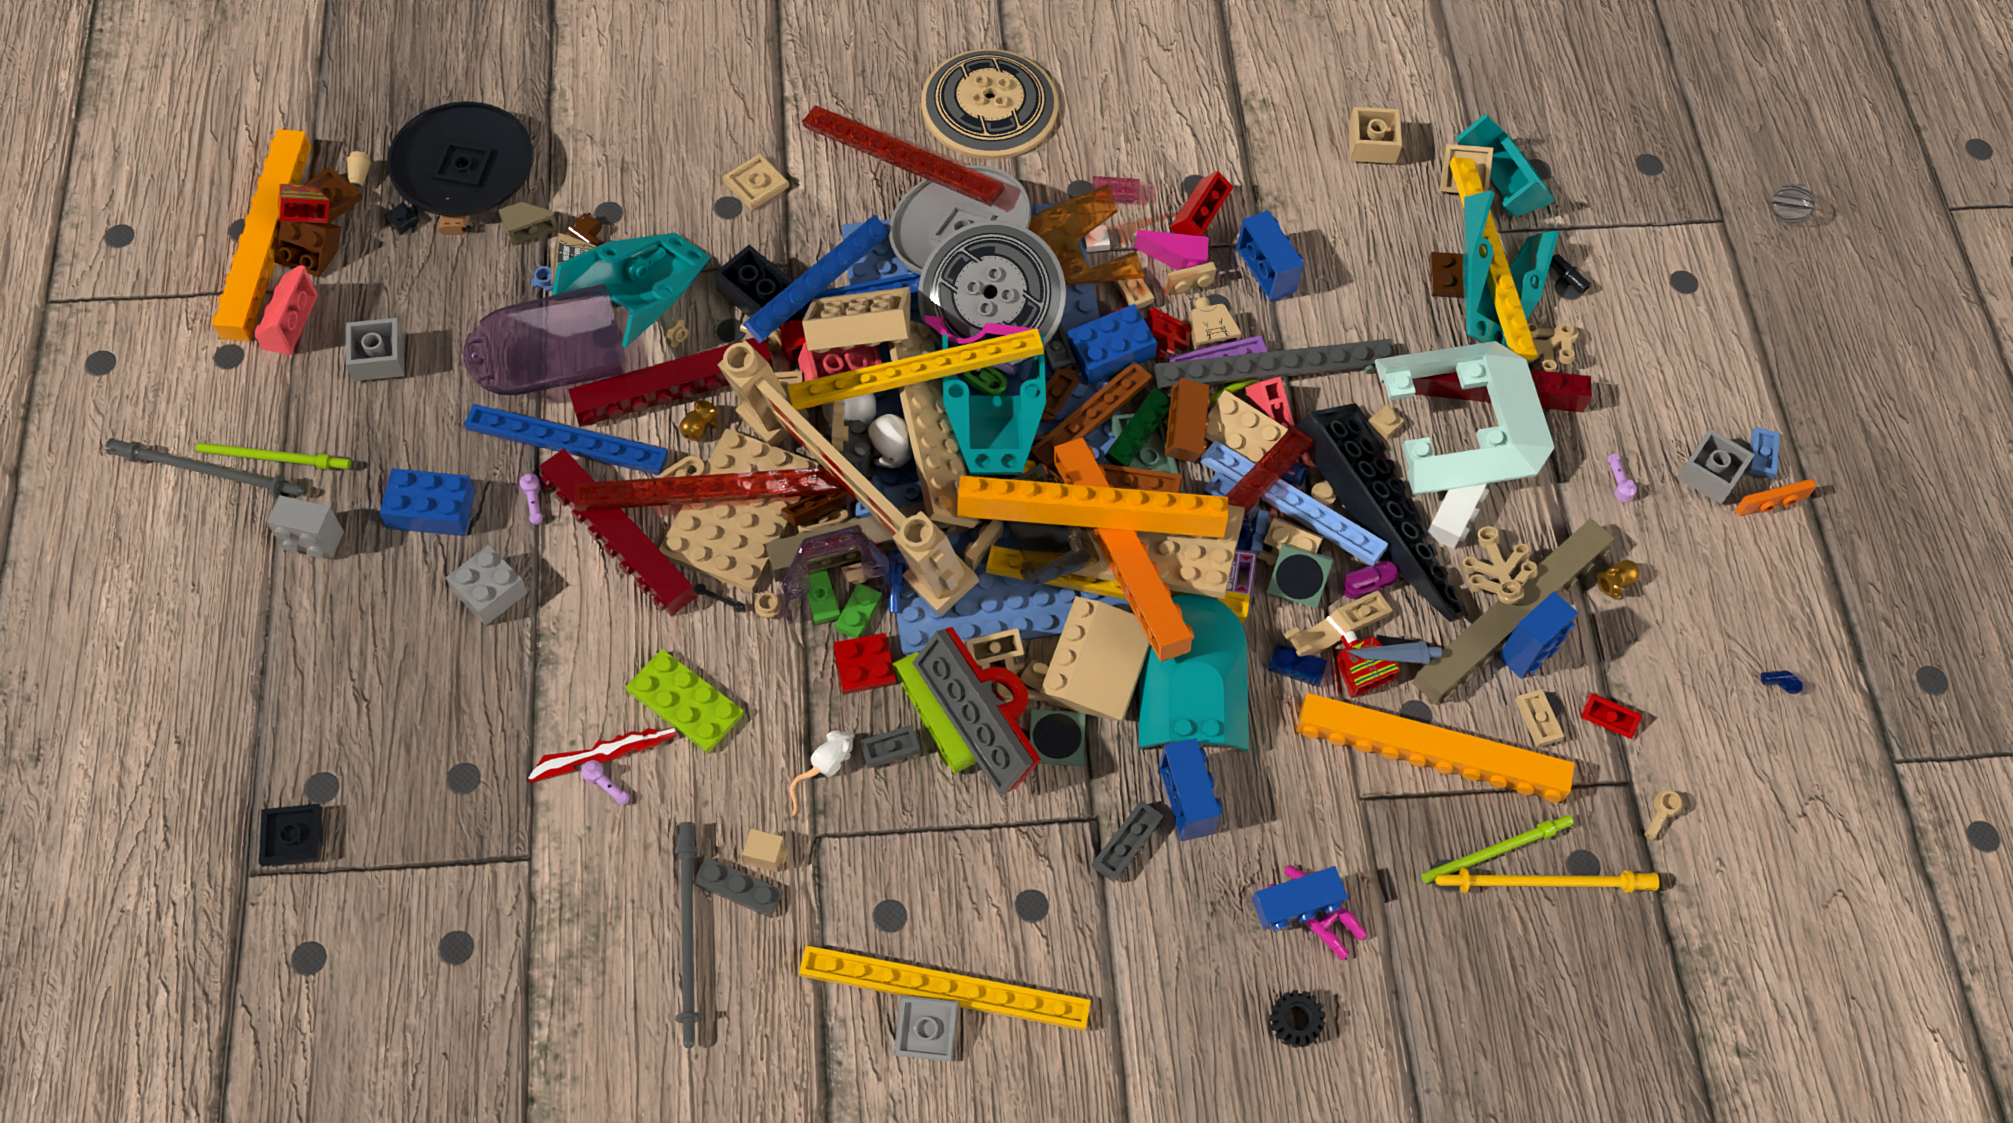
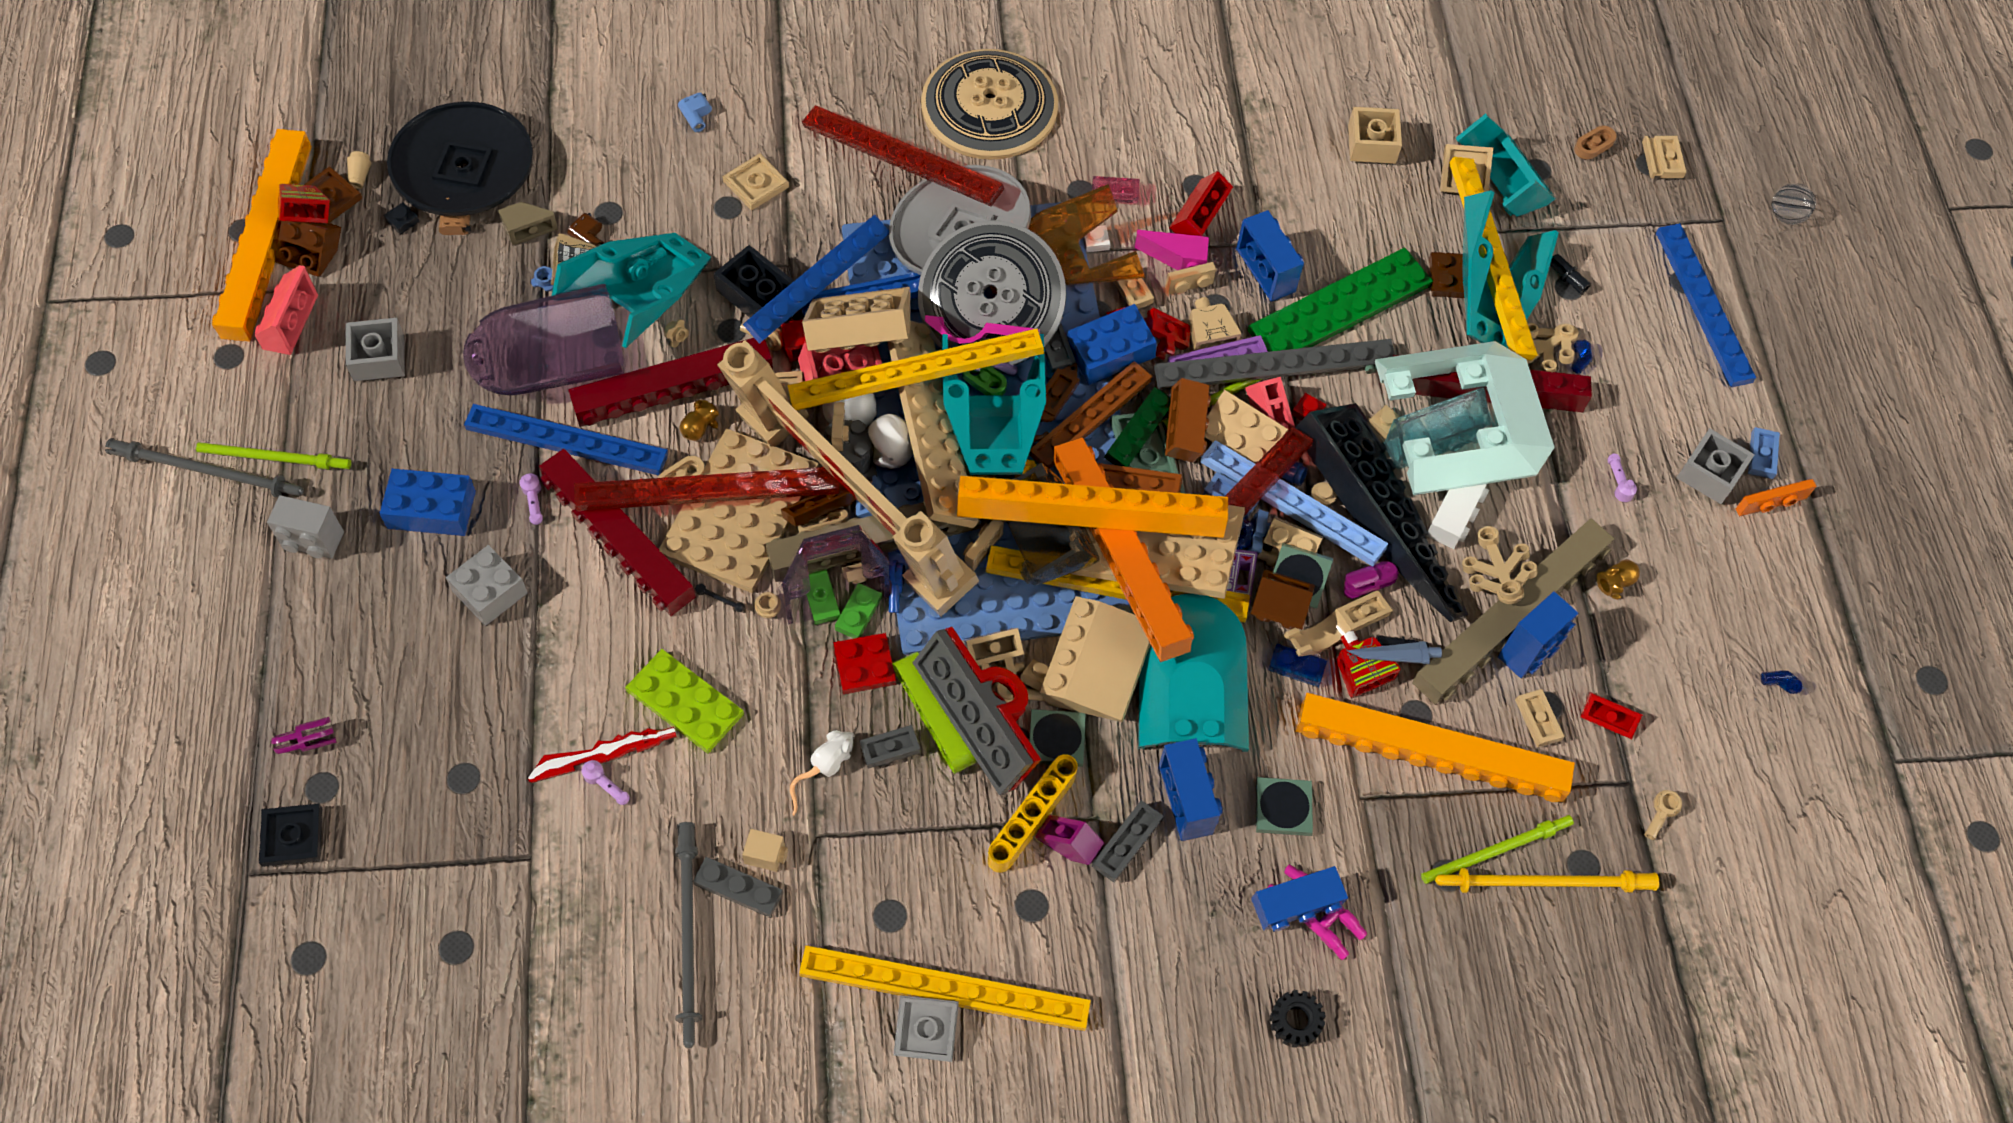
none -> magenta arm [271,717,337,754]
none -> medium blue piece [678,93,712,132]
none -> yellow beam [988,754,1078,873]
none -> magenta slope [1035,815,1104,865]
none -> green plate [1247,247,1433,352]
none -> reddish brown slope [1251,569,1315,630]
none -> tile [1256,777,1313,836]
none -> red plate [1292,393,1327,421]
none -> clear light blue slope [1384,387,1491,469]
none -> clear blue arm [1571,339,1593,374]
none -> medium nougat plate [1574,126,1616,160]
none -> tan plate [1642,136,1686,178]
none -> blue plate [1656,224,1756,387]

